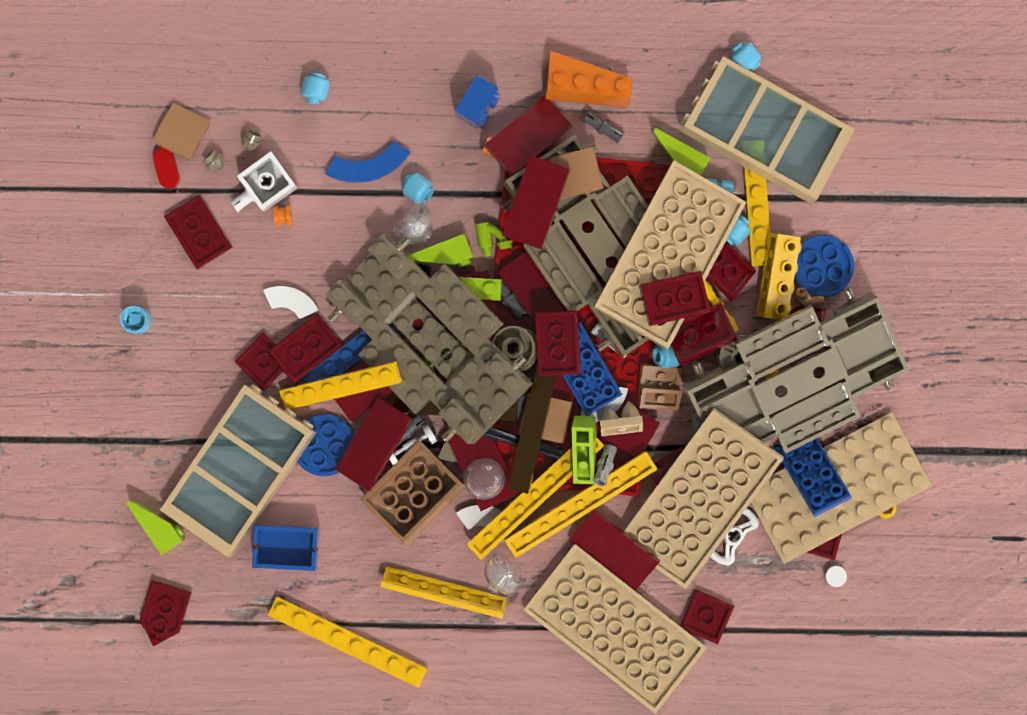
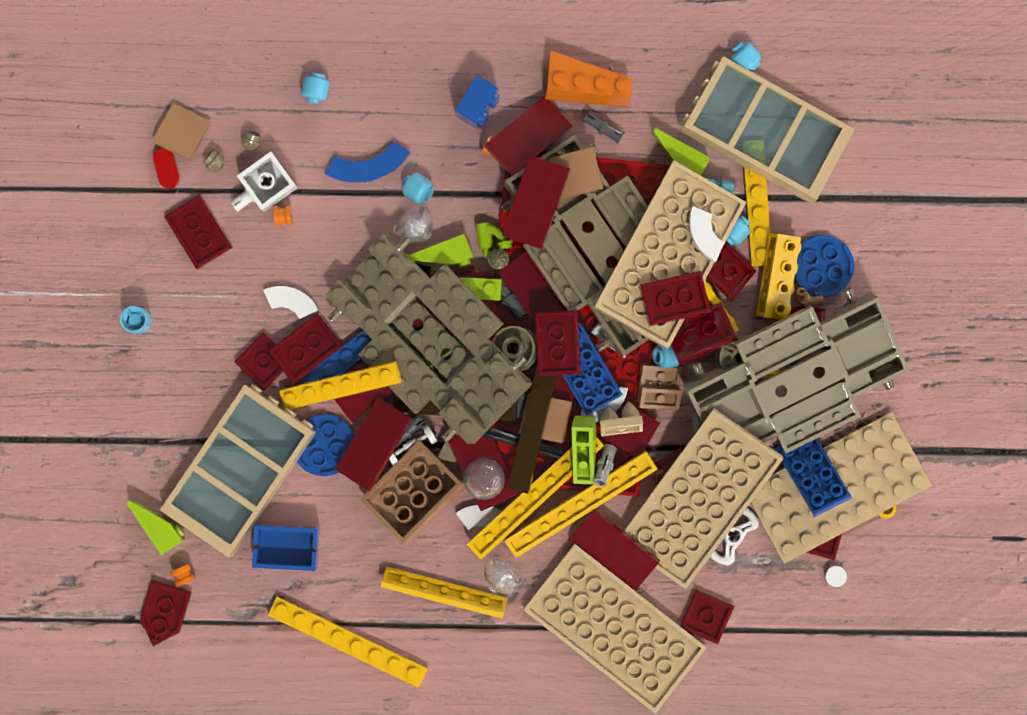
none -> orange wheel [170,564,195,587]
none -> dark tan plate [488,248,509,269]
none -> white tile [688,206,724,263]

